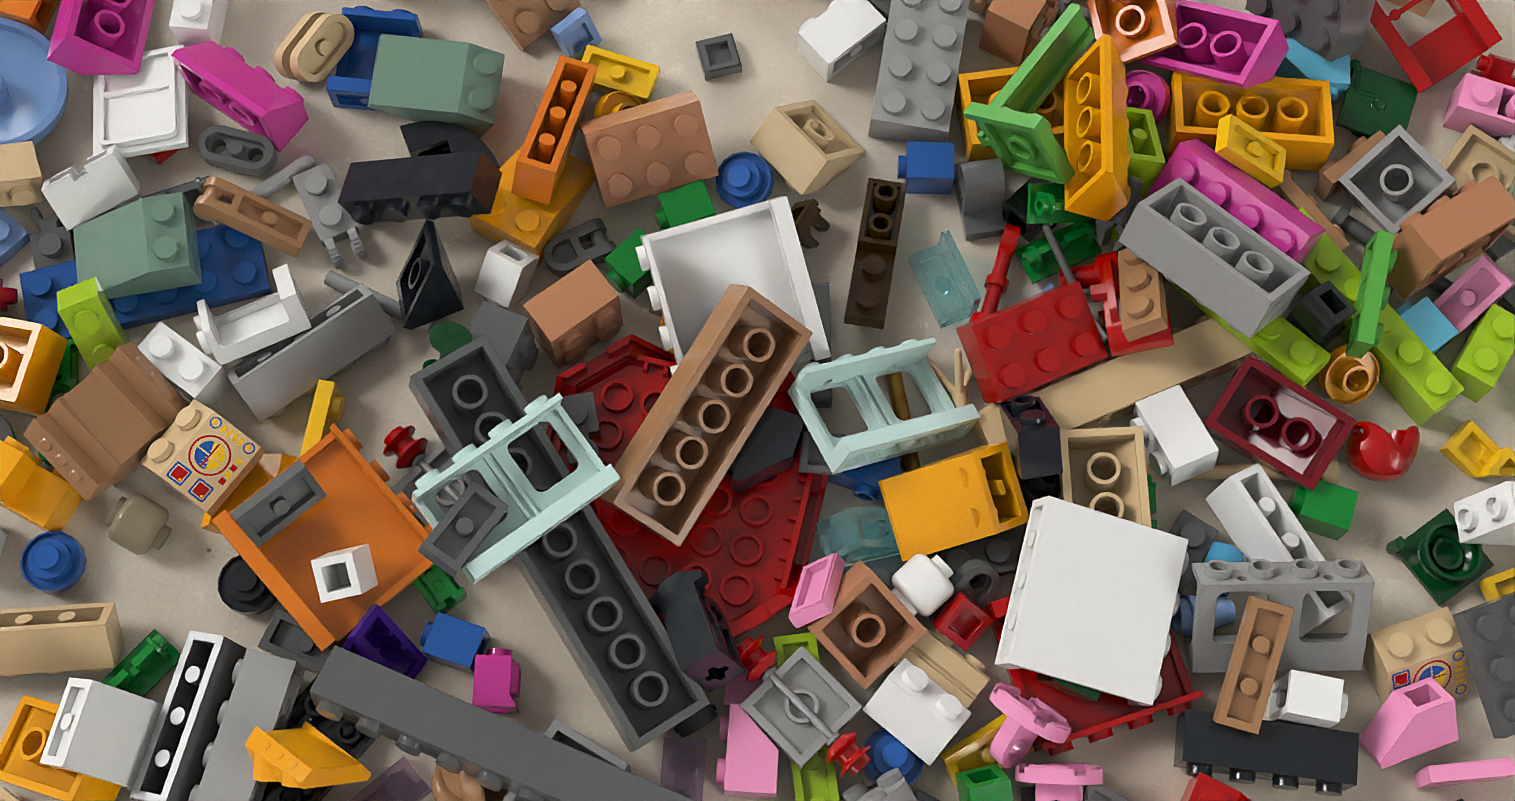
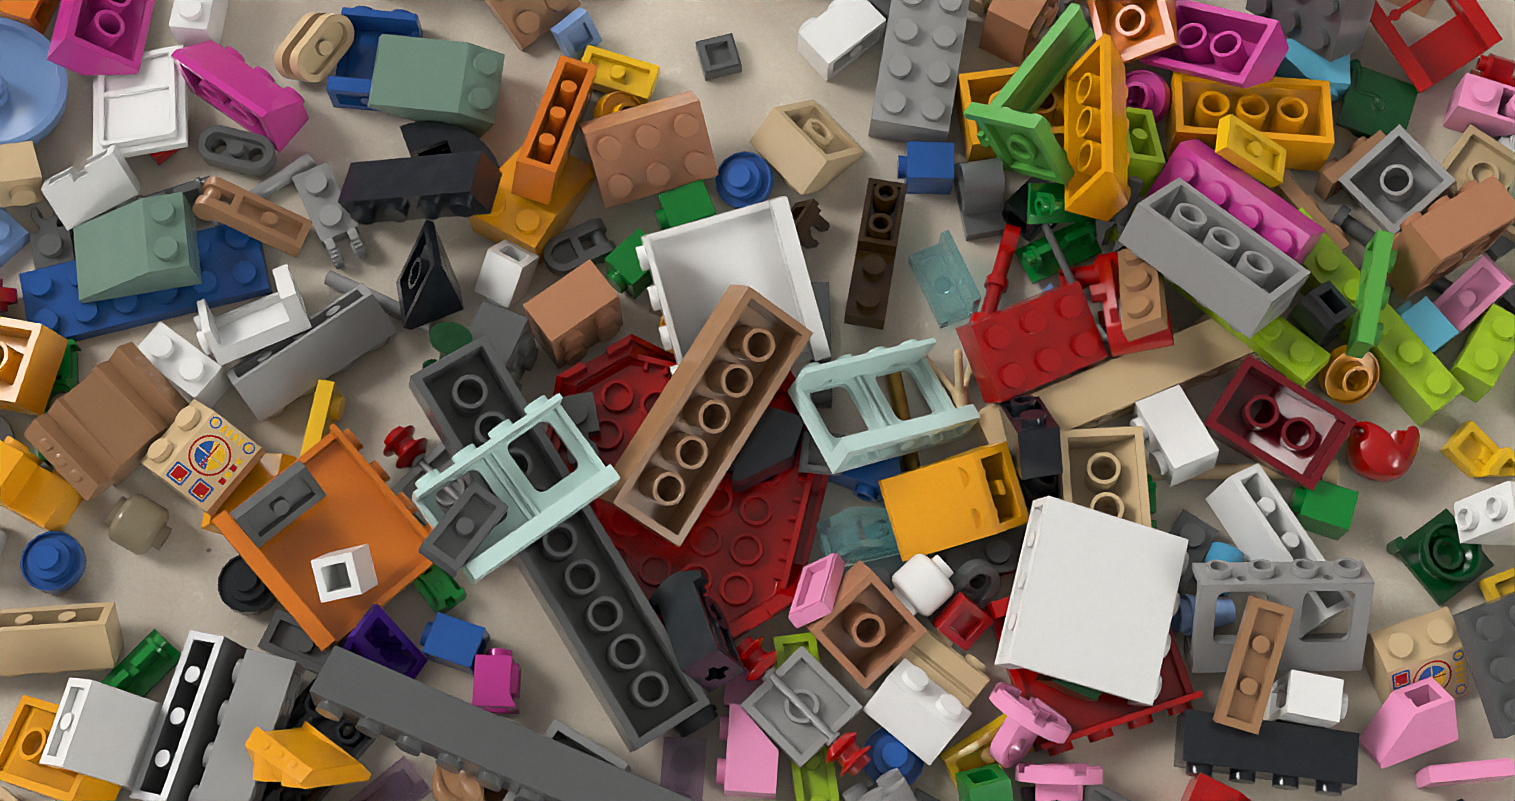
lime brick [57,276,130,372] -> none

